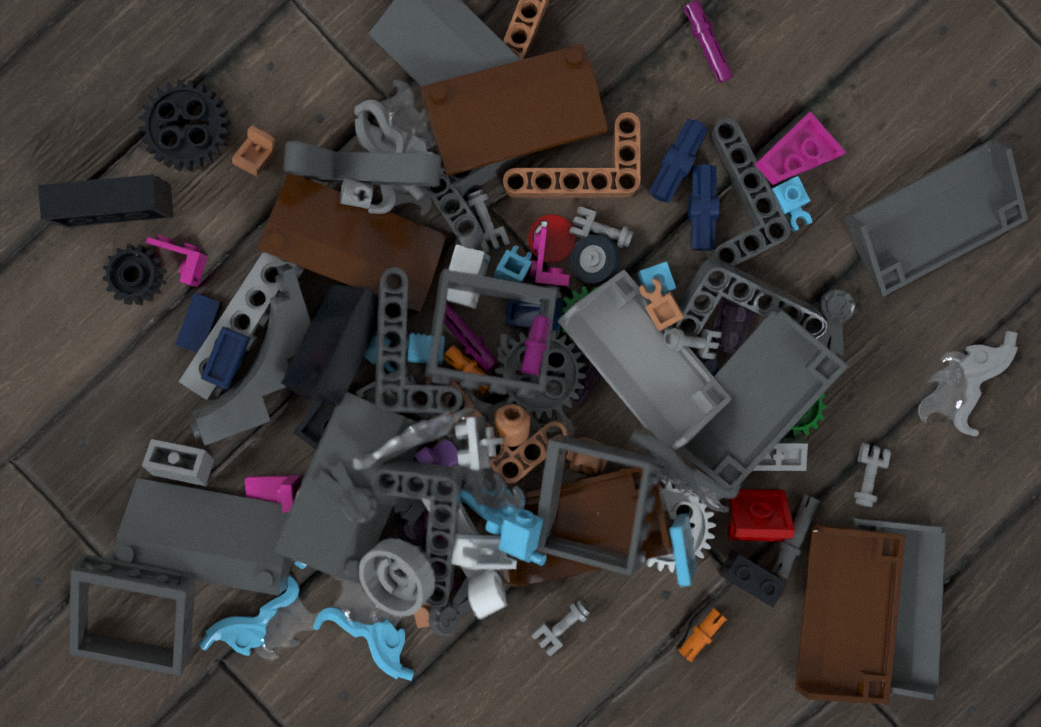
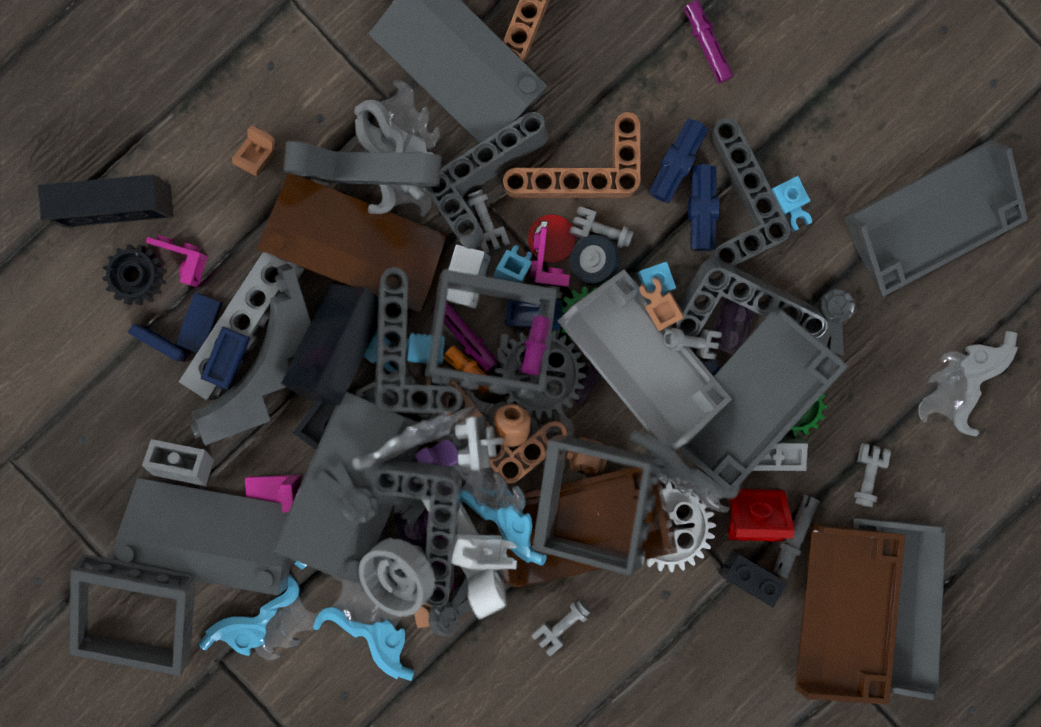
black gear [138,80,232,172] -> none
light grey pin [340,178,373,209] -> none
reddish brown slope [421,44,608,176] -> none
medium azure brick [486,508,543,561] -> none
medium azure tile [670,513,697,586] -> none
orange pin [678,608,727,662] -> none
dark pink wing [755,111,846,185] -> none
none -> dark blue tile [128,324,189,362]

